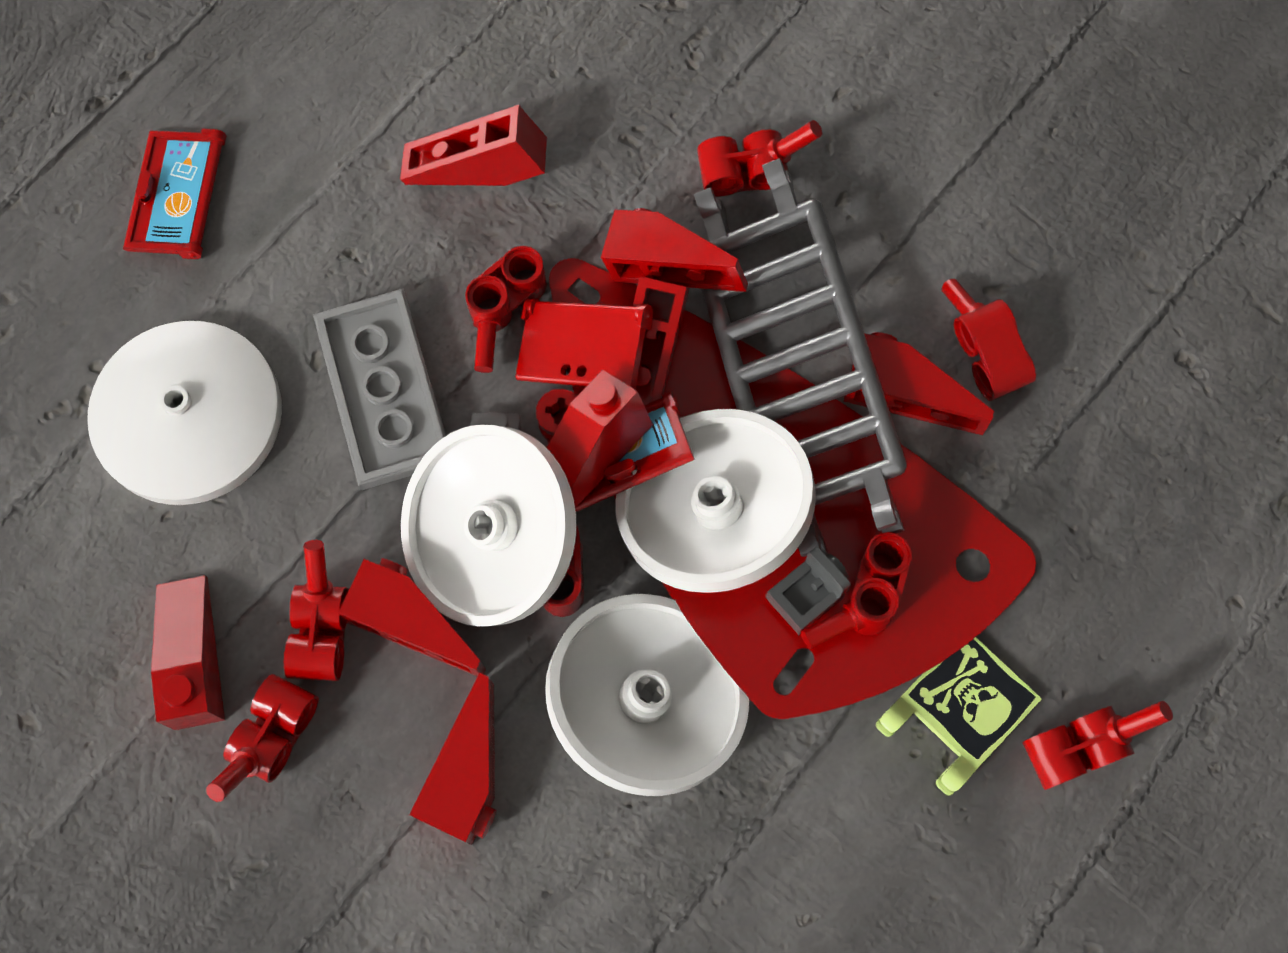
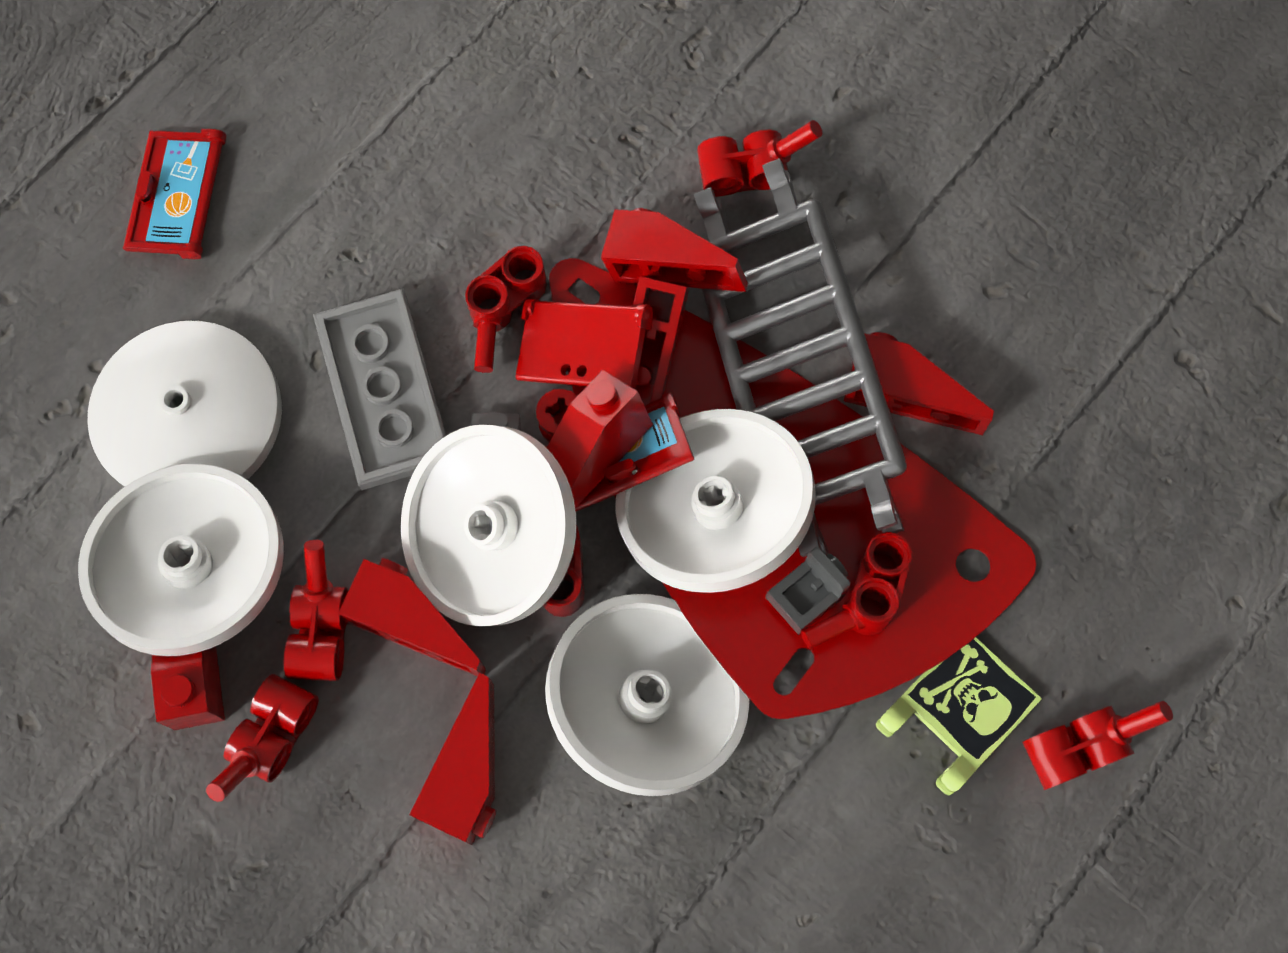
red slope [400,105,547,186] -> none
red beam [941,279,1036,401] -> none
none -> white dish [78,464,284,656]

